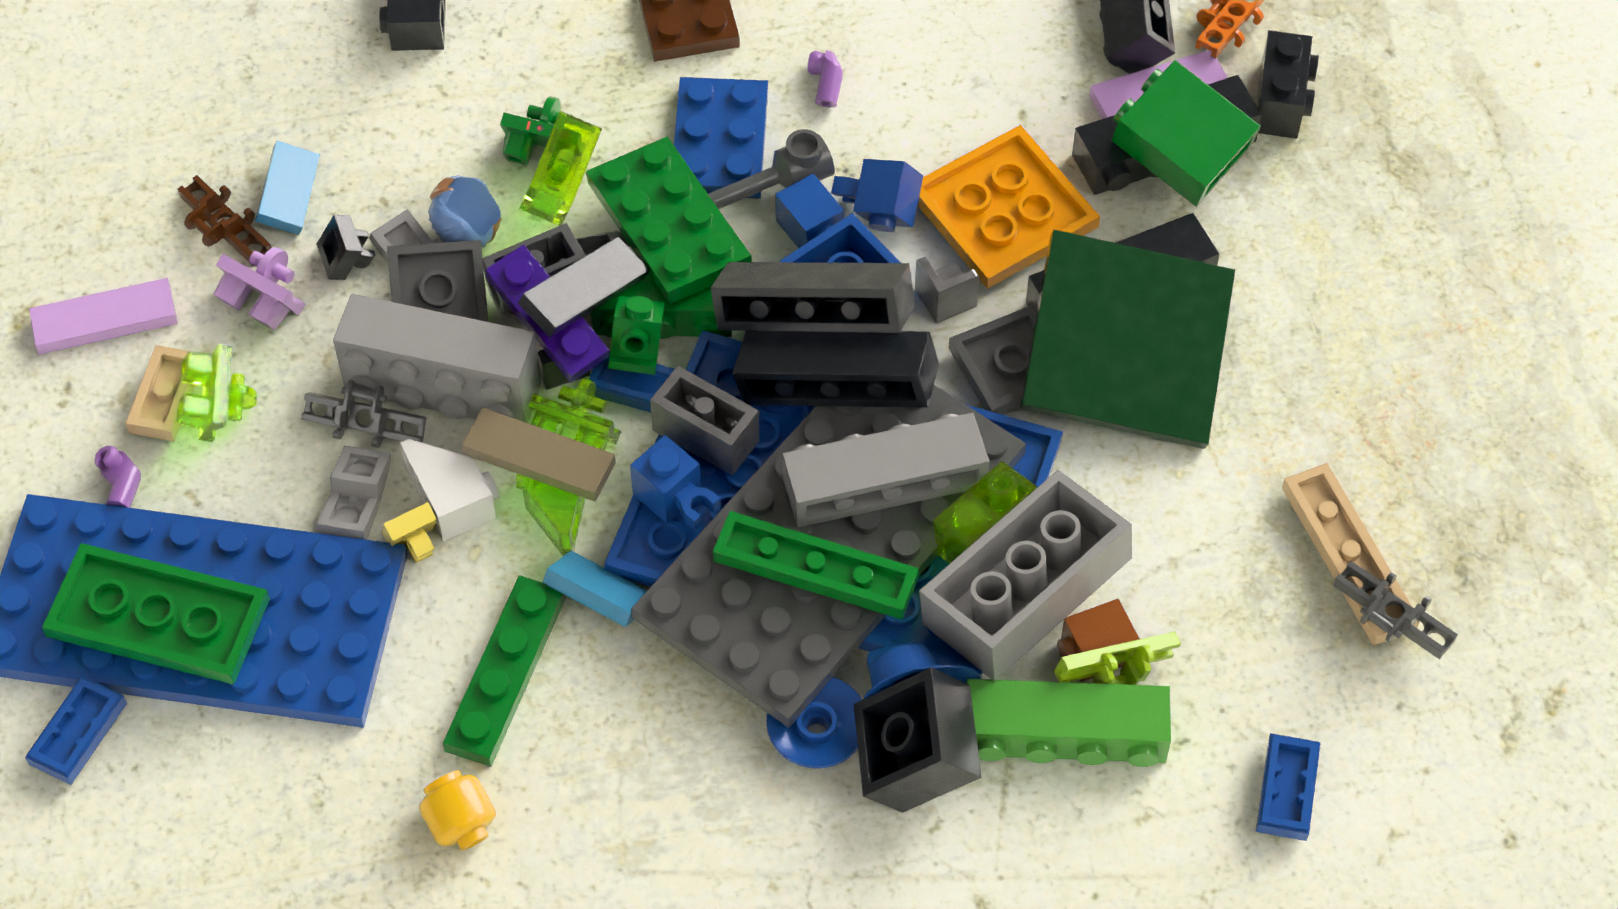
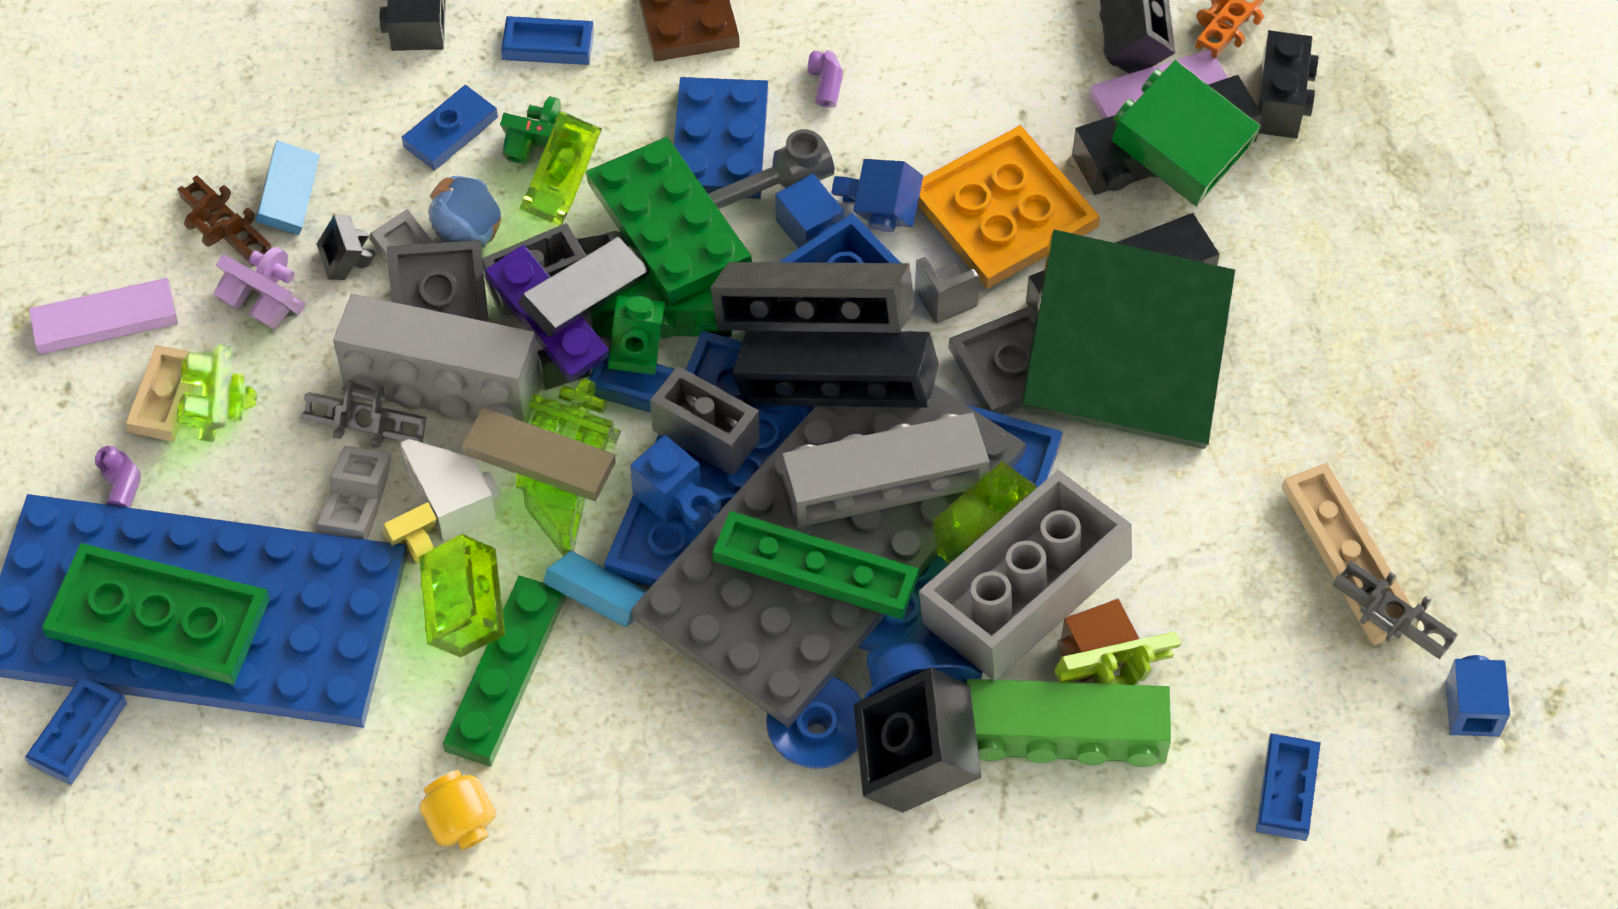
none -> blue plate [401,84,498,171]
none -> clear neon green brick [419,533,505,658]
none -> blue tile [501,16,594,65]
none -> blue brick [1445,655,1510,737]

